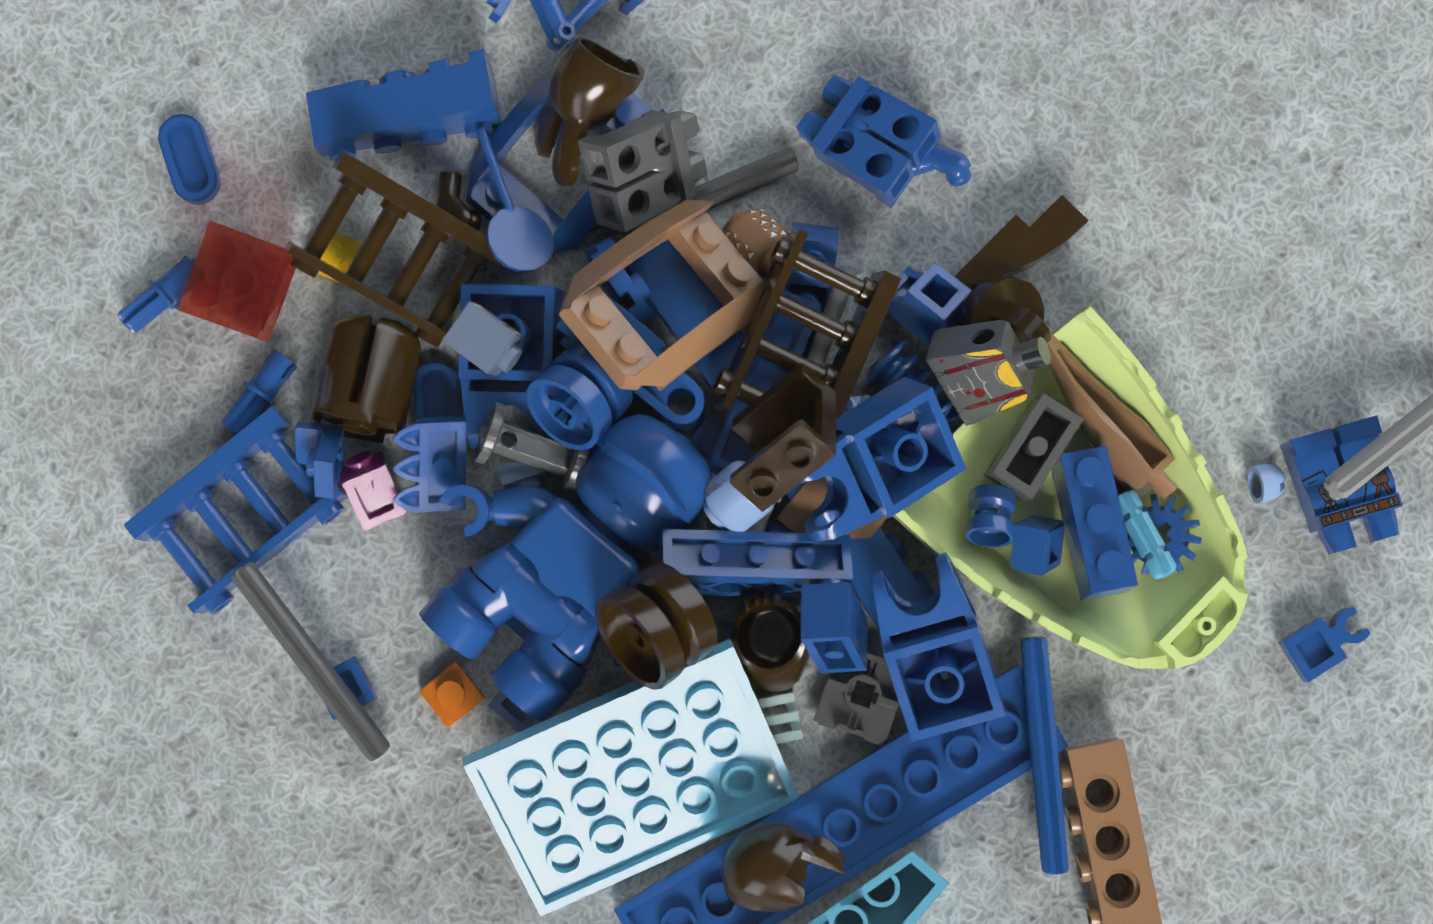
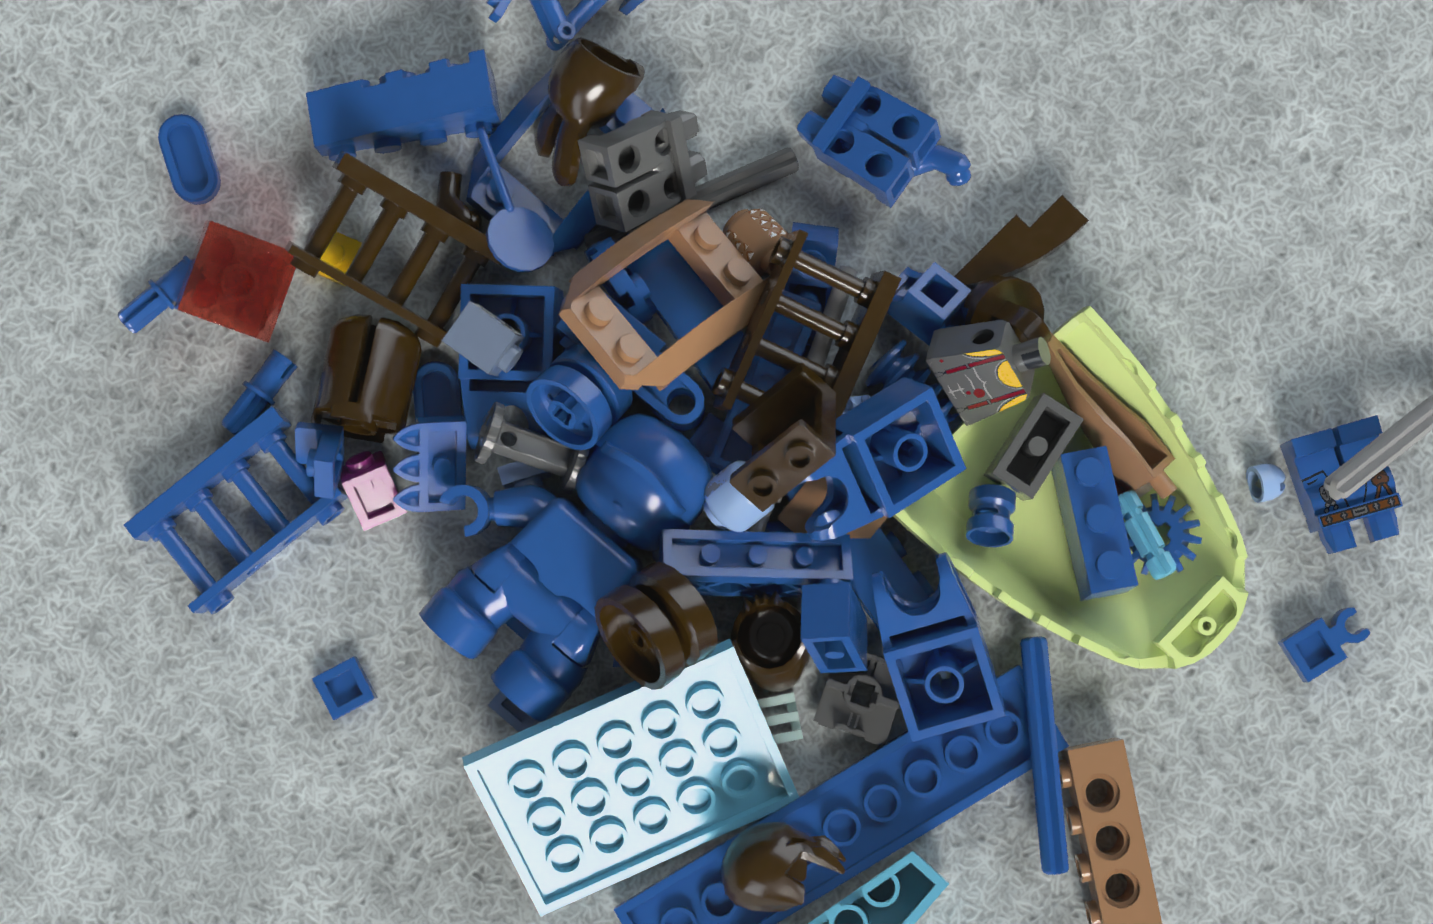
dark grey axle [231,562,390,761] -> none
orange plate [419,662,486,728] -> none
blue slope [1010,515,1065,576] -> none

